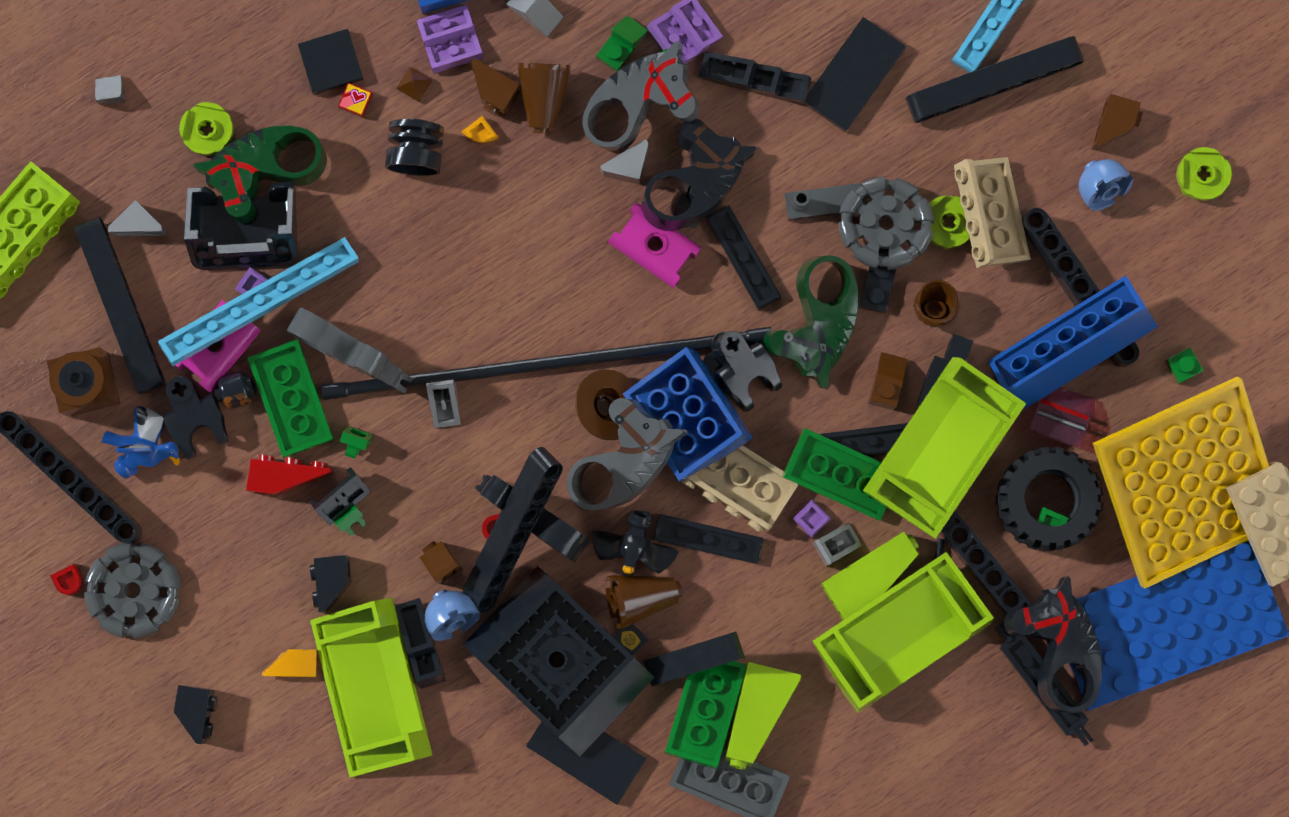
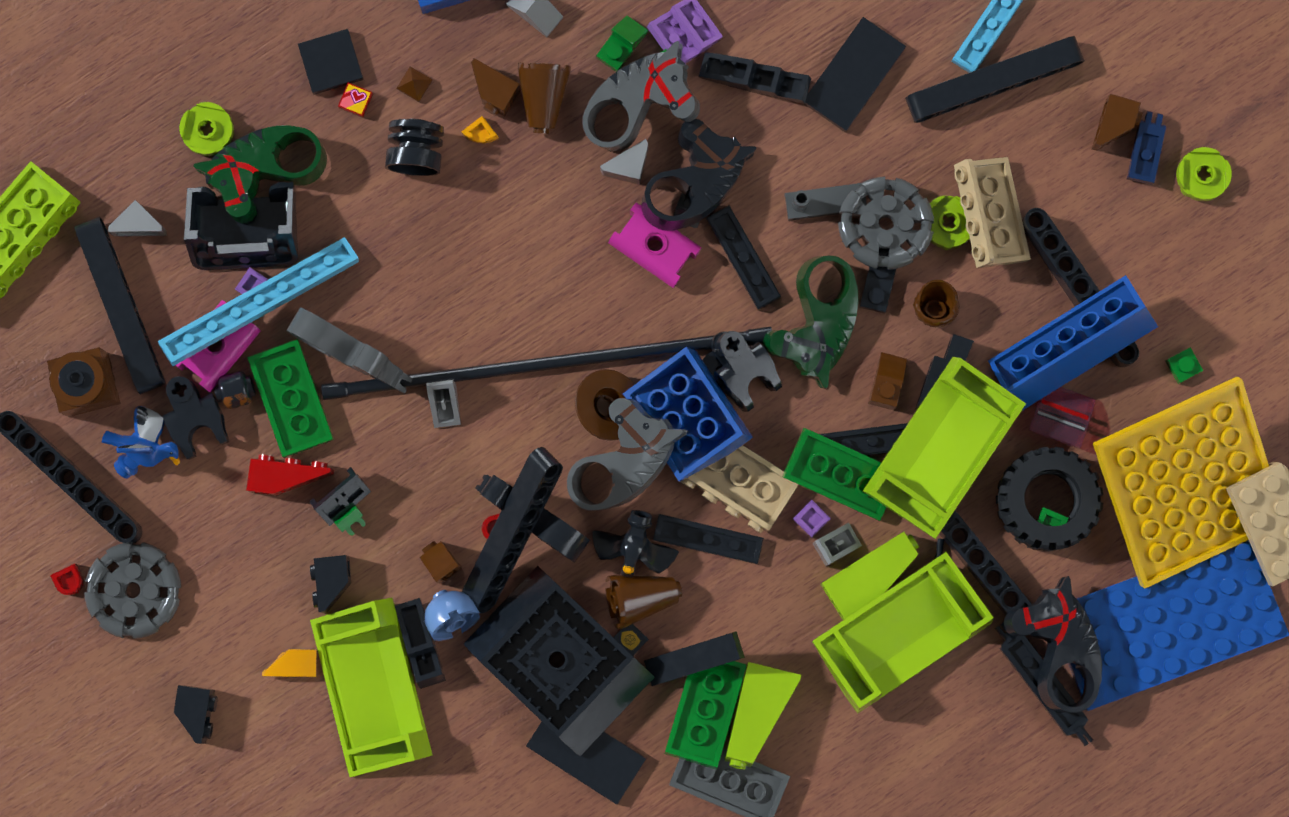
slope [95,75,125,105] -> none
green tile [340,426,374,459] -> none
medium lavender slope [417,4,484,74] -> none
medium blue cylinder [1078,159,1134,211] -> none
none -> dark blue hinge [1127,111,1166,185]

